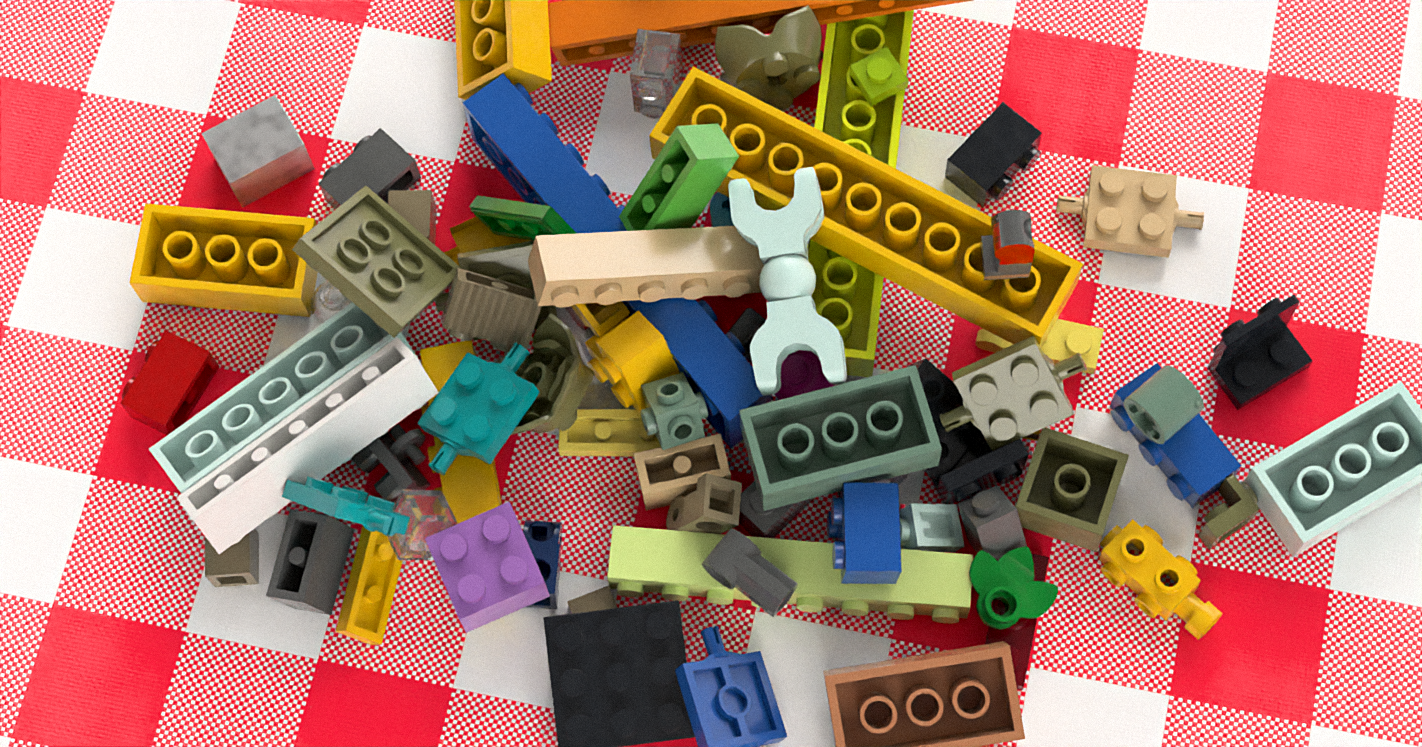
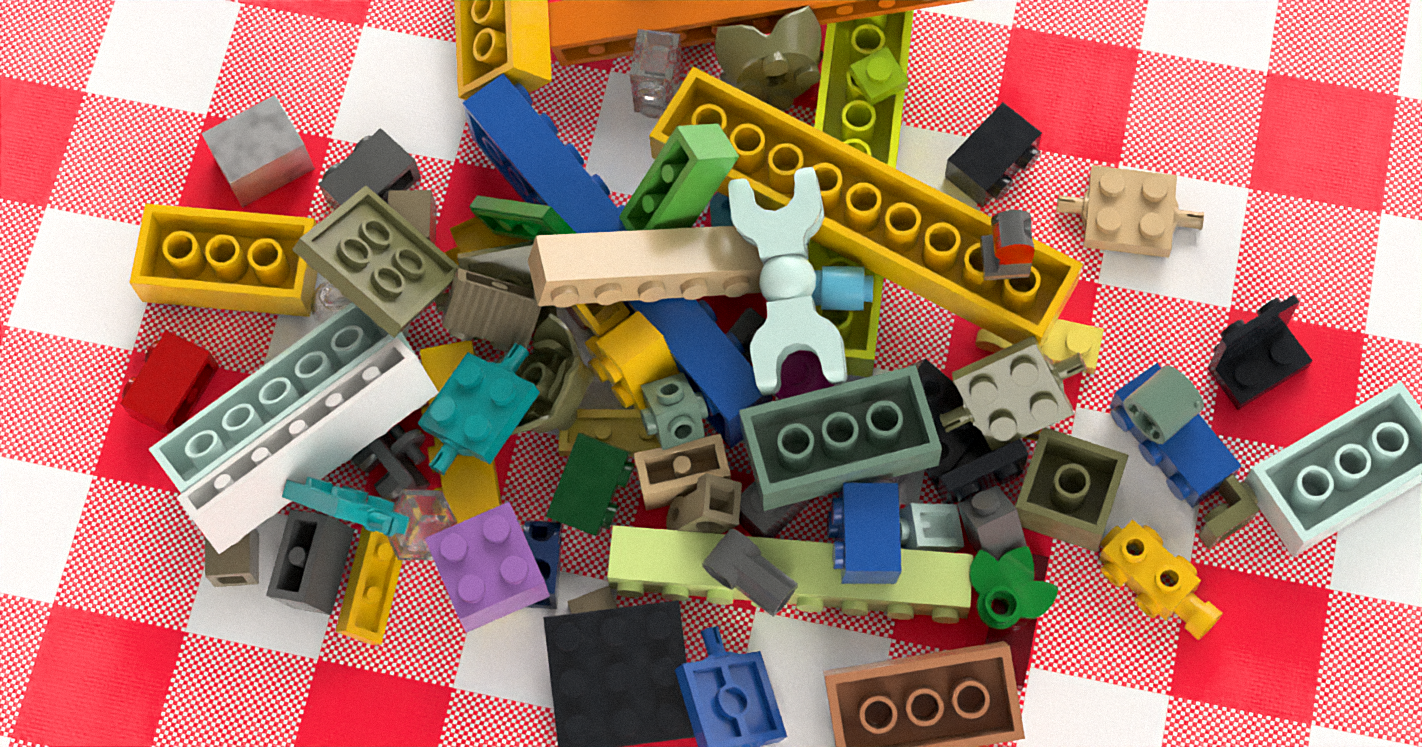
none -> dark green brick [546,433,635,536]
none -> medium azure brick [812,266,873,311]

